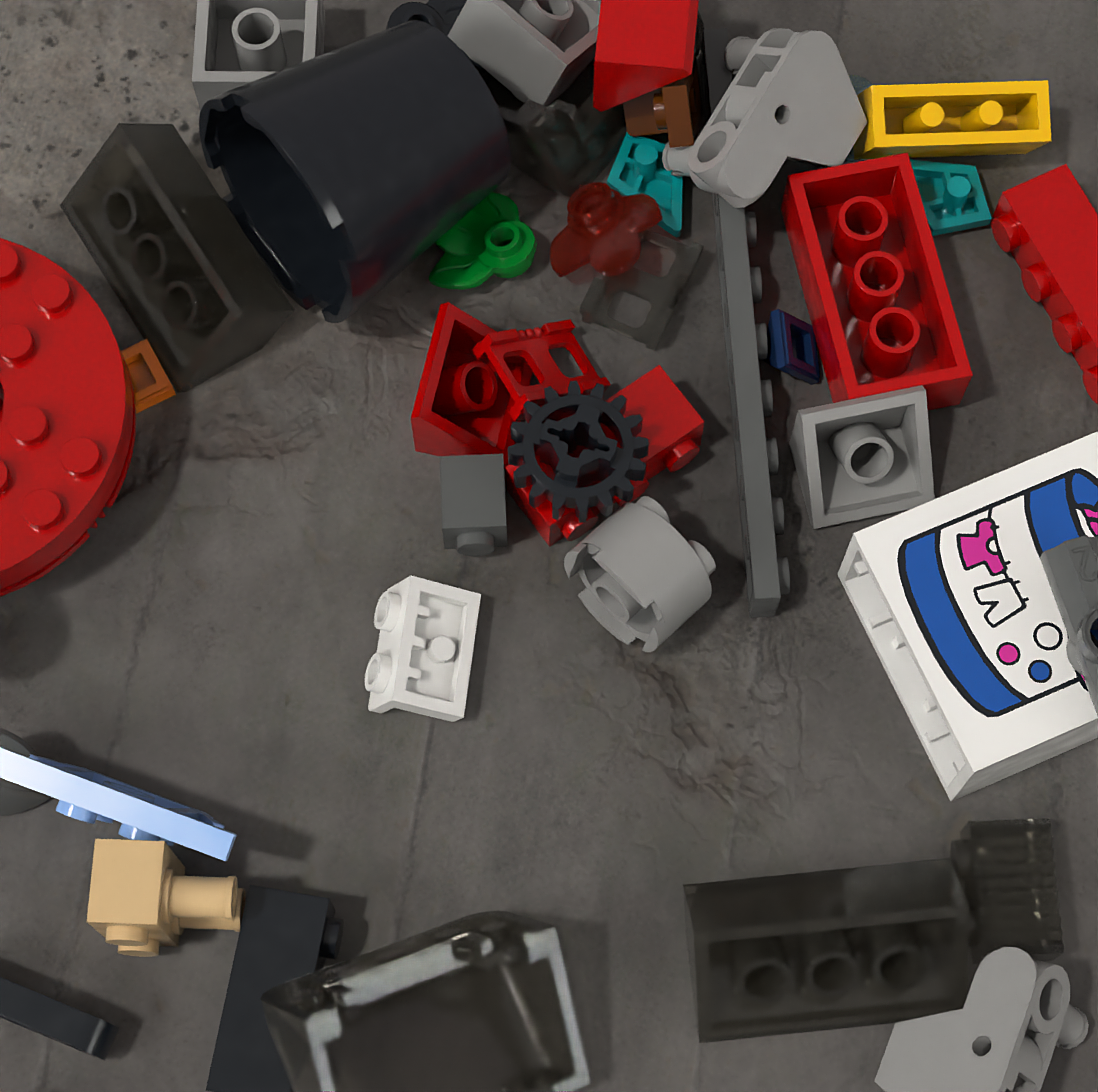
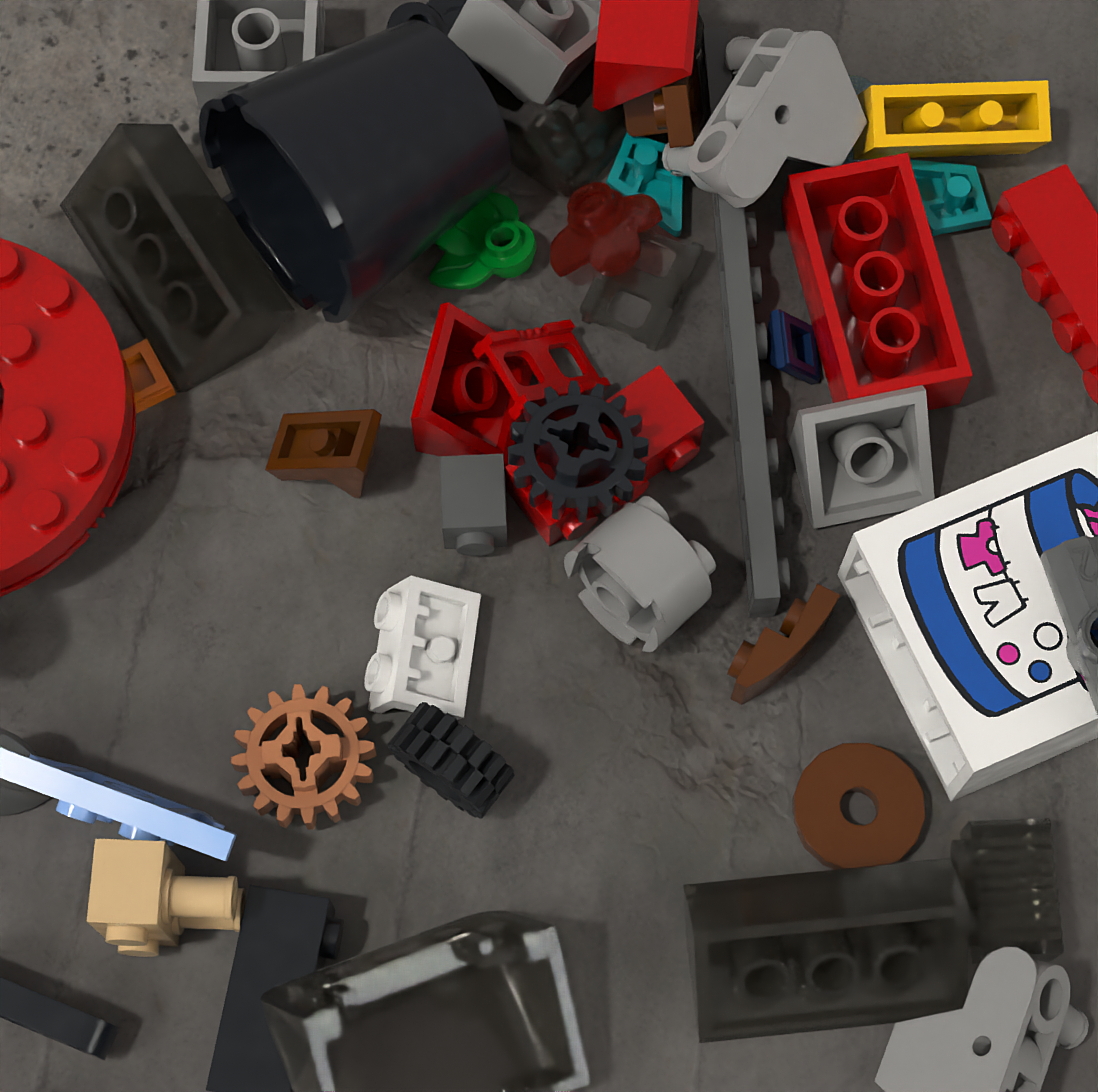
none -> nougat gear [231,684,377,830]
none -> reddish brown slope [265,409,382,498]
none -> black tyre [388,702,515,819]
none -> reddish brown slope [727,583,840,705]
none -> reddish brown tile [792,743,925,875]

